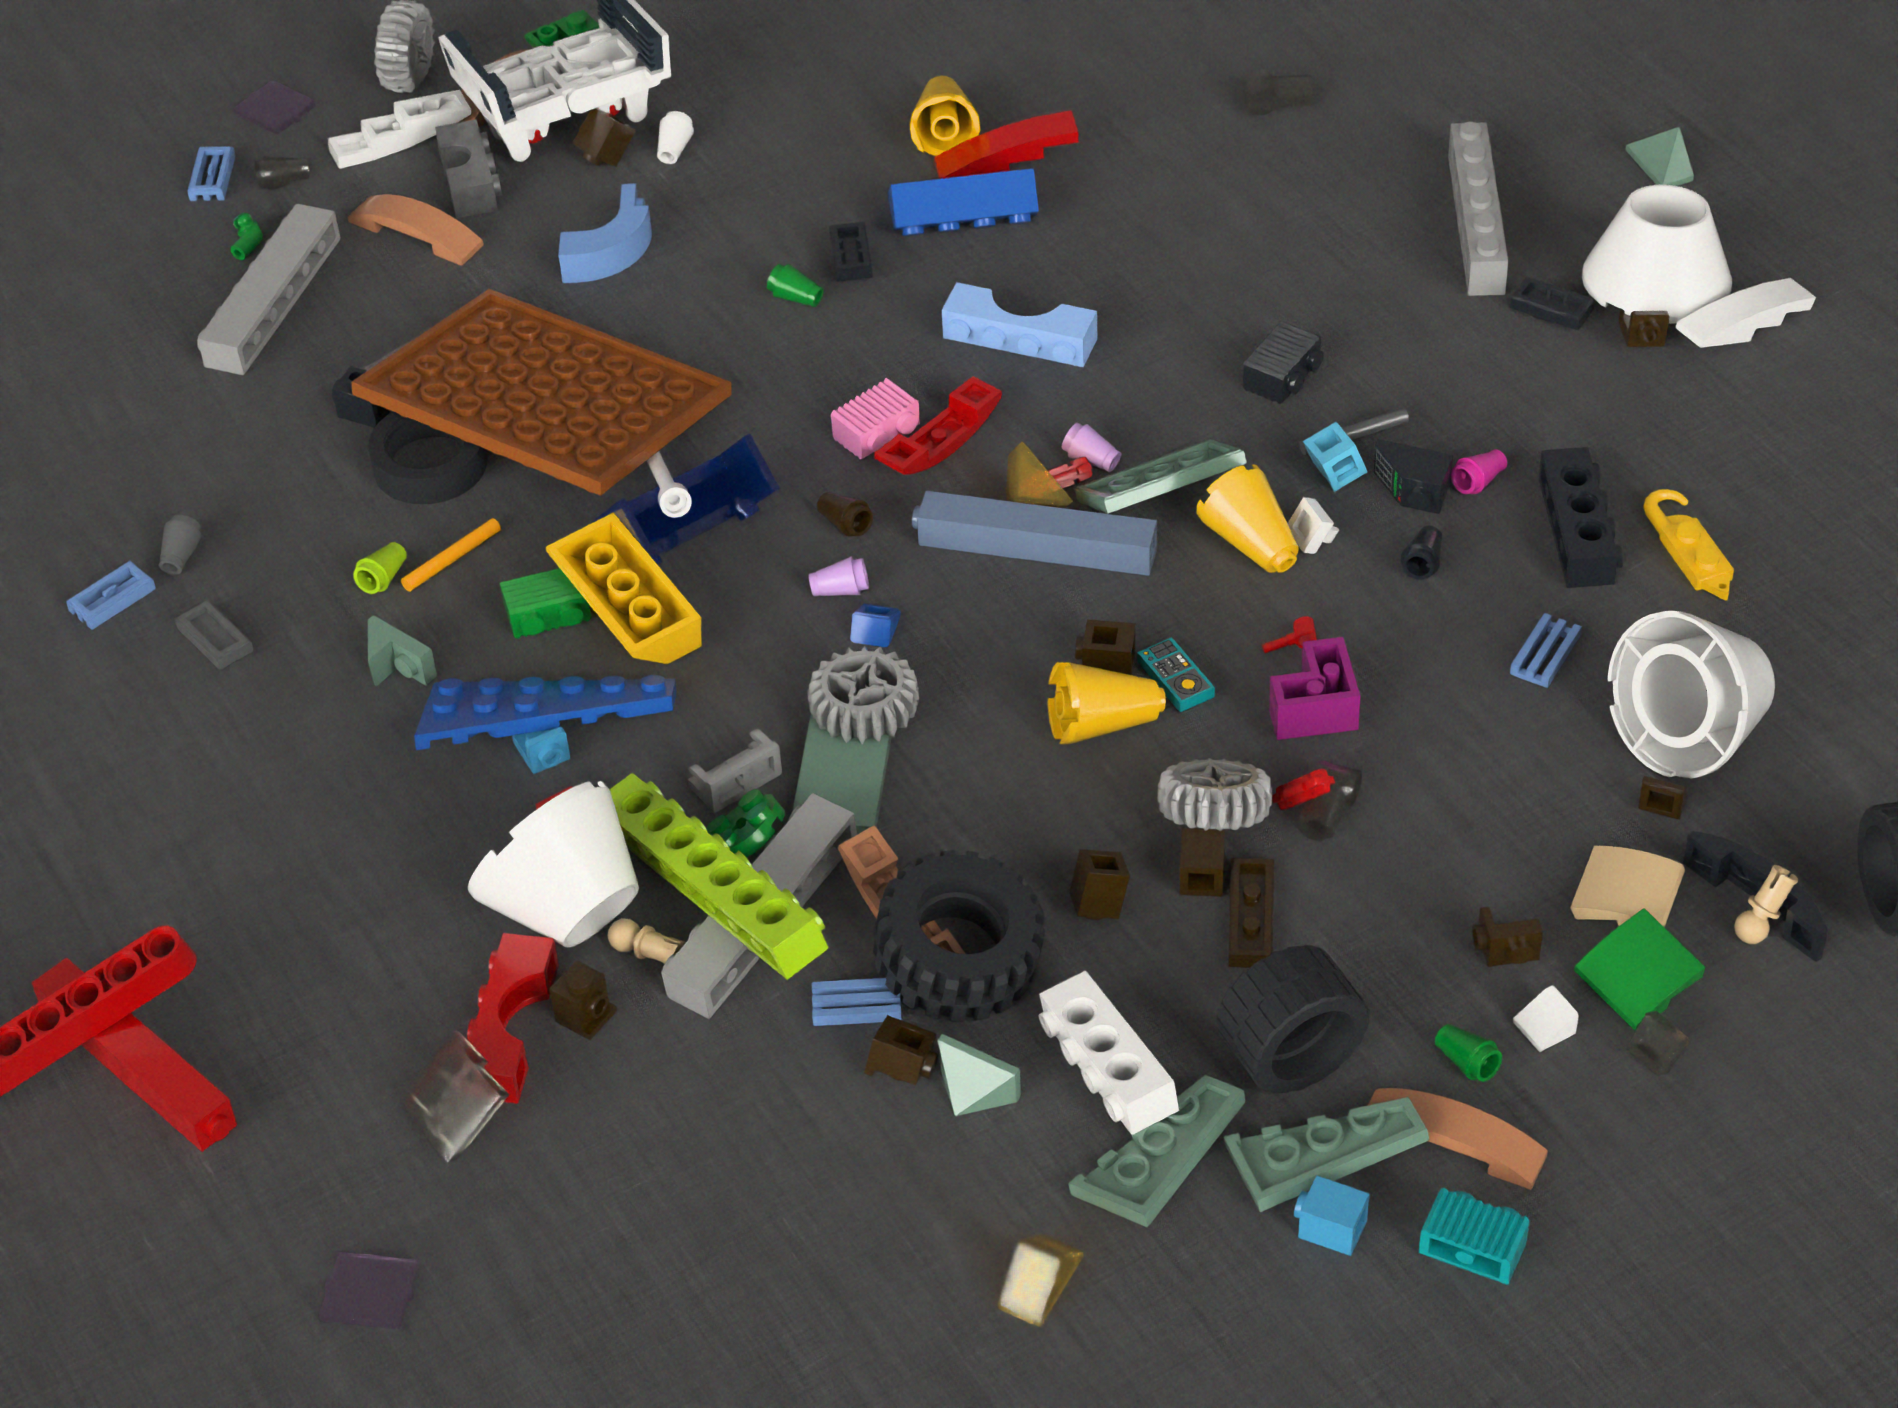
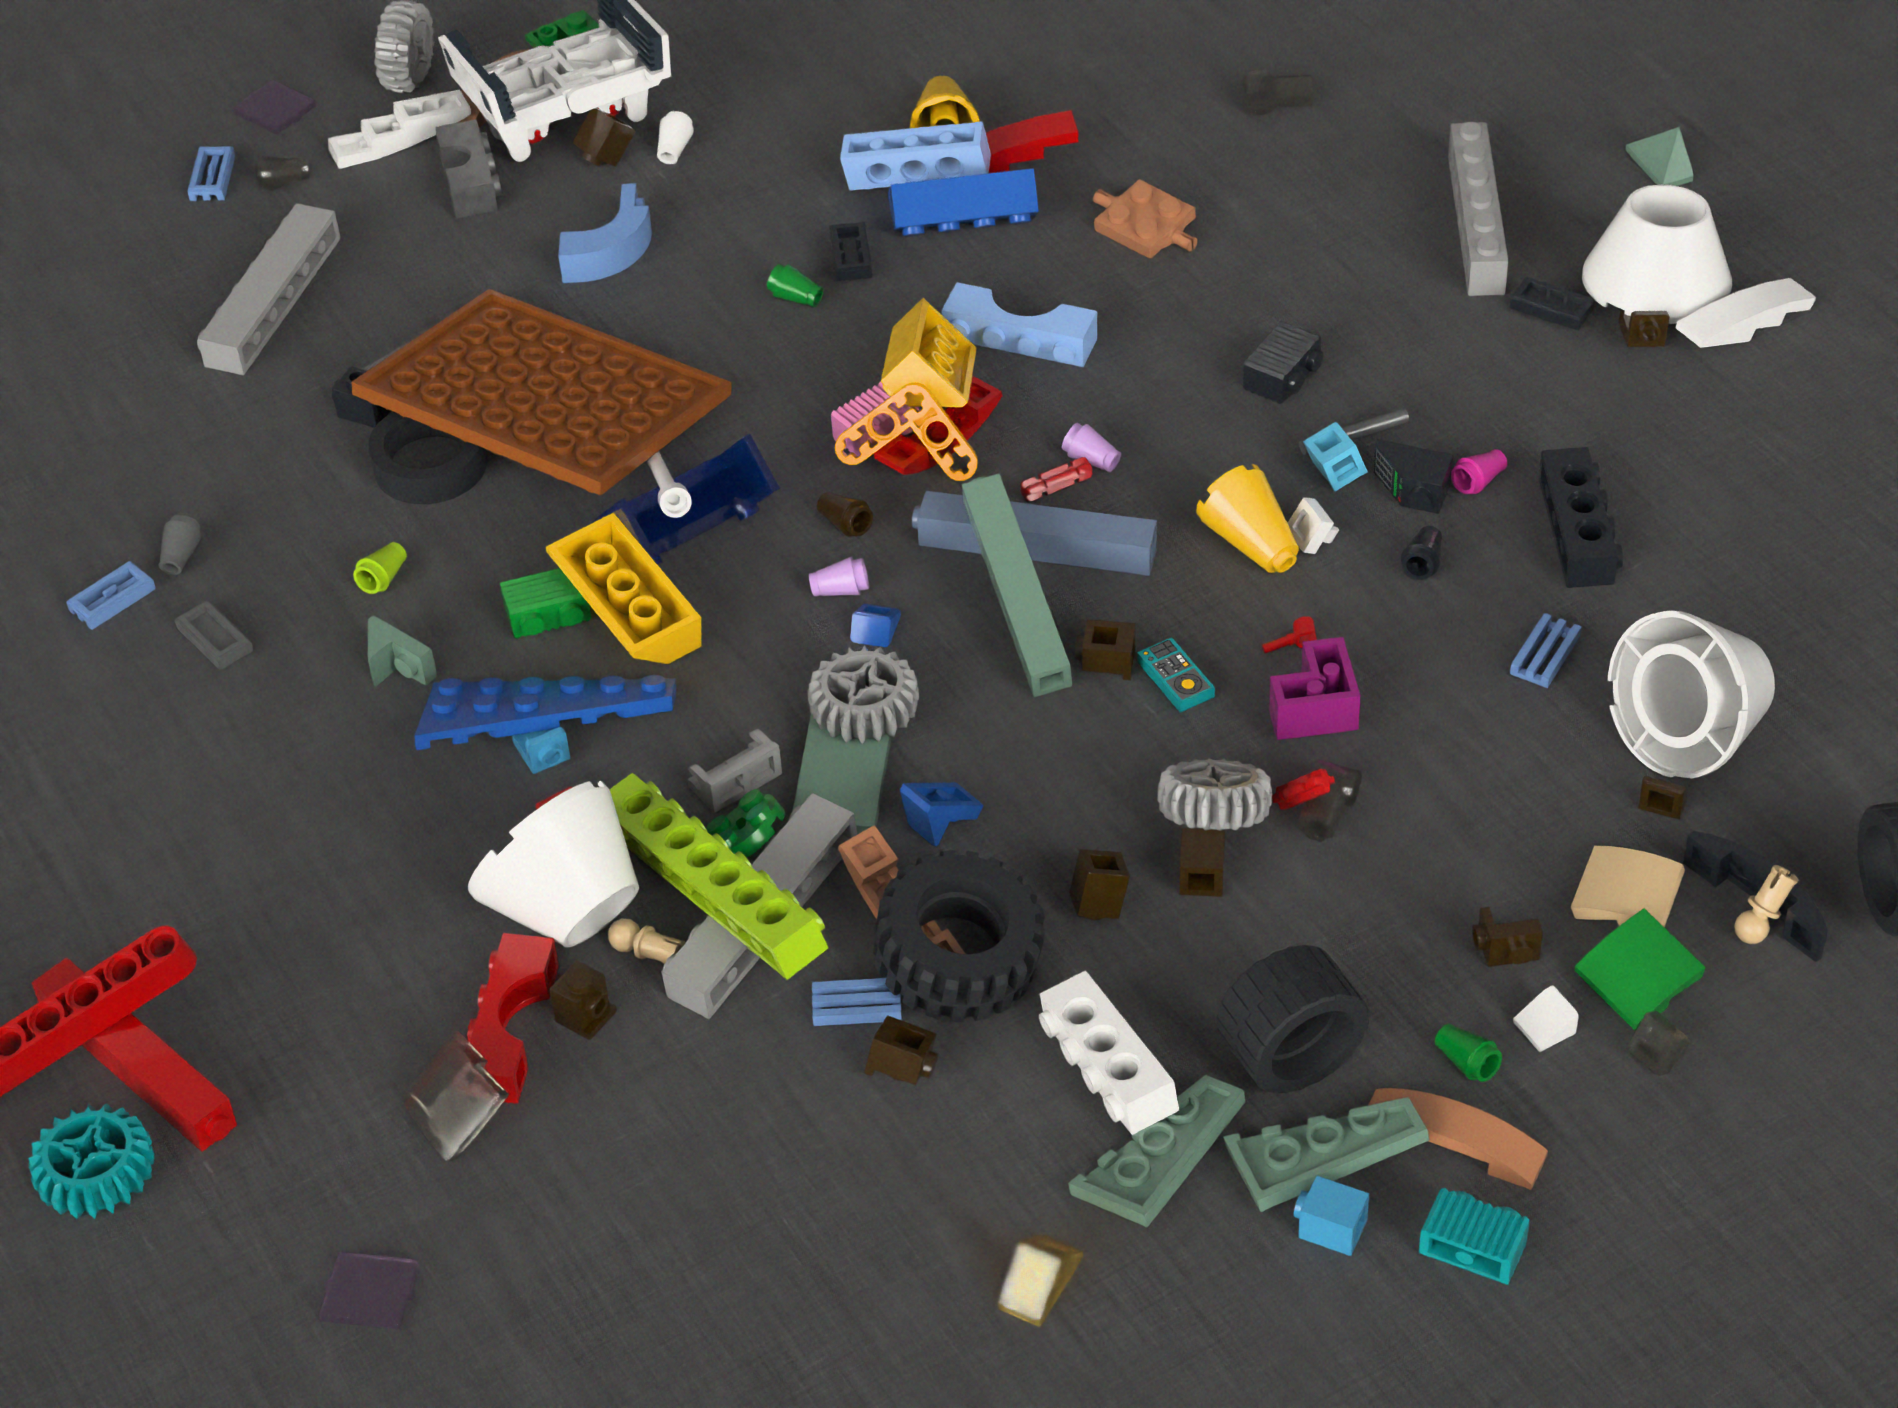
green arm [230,212,263,260] -> none
nougat slope [348,194,483,266] -> none
light orange bar [401,518,501,592] -> none
slope [938,1034,1021,1116] -> none
clear yellow slope [1006,441,1073,508] -> none
yellow cone [1048,662,1166,745] -> none
sand green tile [1075,439,1247,514] -> none
dark brown tile [1228,858,1274,968] -> none
yellow plate [1643,489,1734,601] -> none
none -> teal gear [28,1103,155,1219]
none -> light orange beam [835,383,978,481]
none -> light blue brick [840,122,991,190]
none -> yellow slope [881,298,977,407]
none -> blue slope [900,782,984,847]
none -> sand green brick [961,474,1072,697]
none -> nougat plate [1093,179,1198,259]

